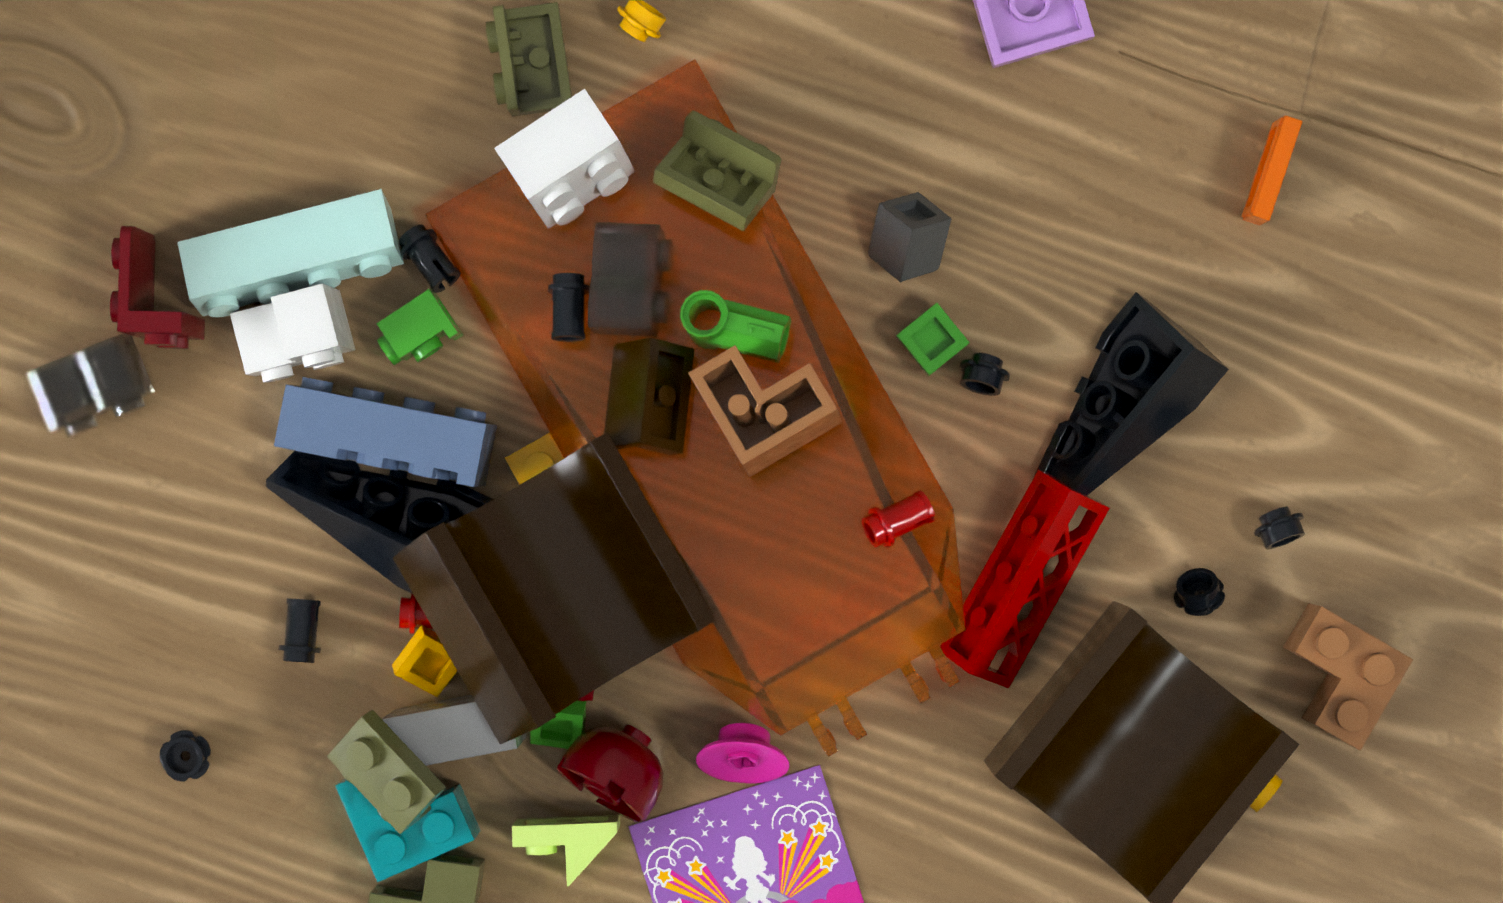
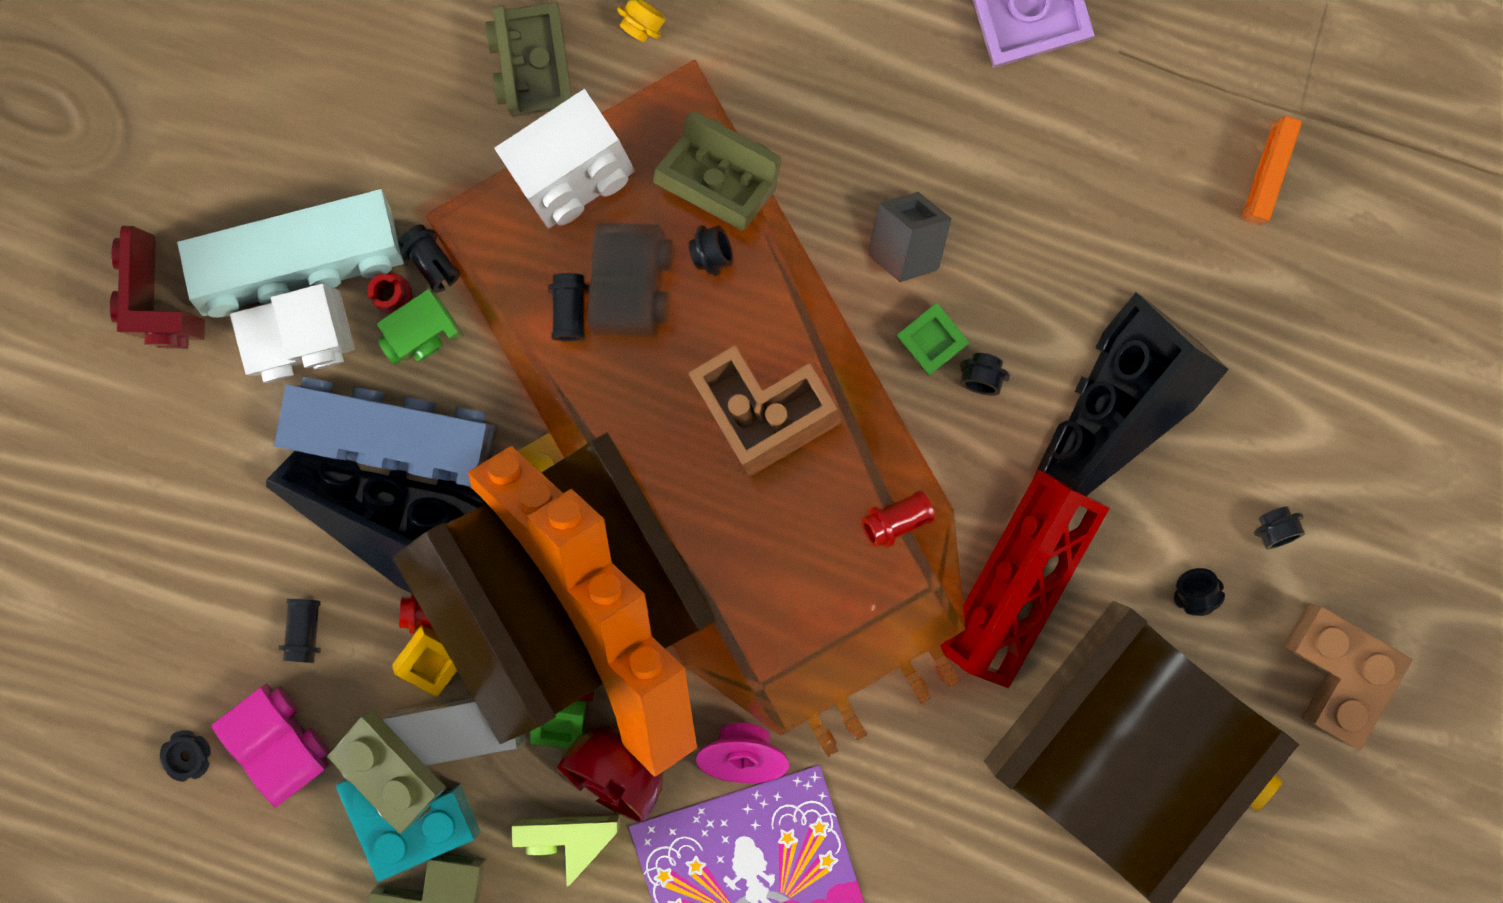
clear smoke brick [26,334,155,437] -> none
dark brown panel [604,337,695,455] -> none
bright green piece [680,290,791,364] -> none
none -> dark pink brick [211,683,330,808]
none -> red pin [367,273,412,314]
none -> orange arch [468,445,697,777]
none -> black plate [689,225,733,276]

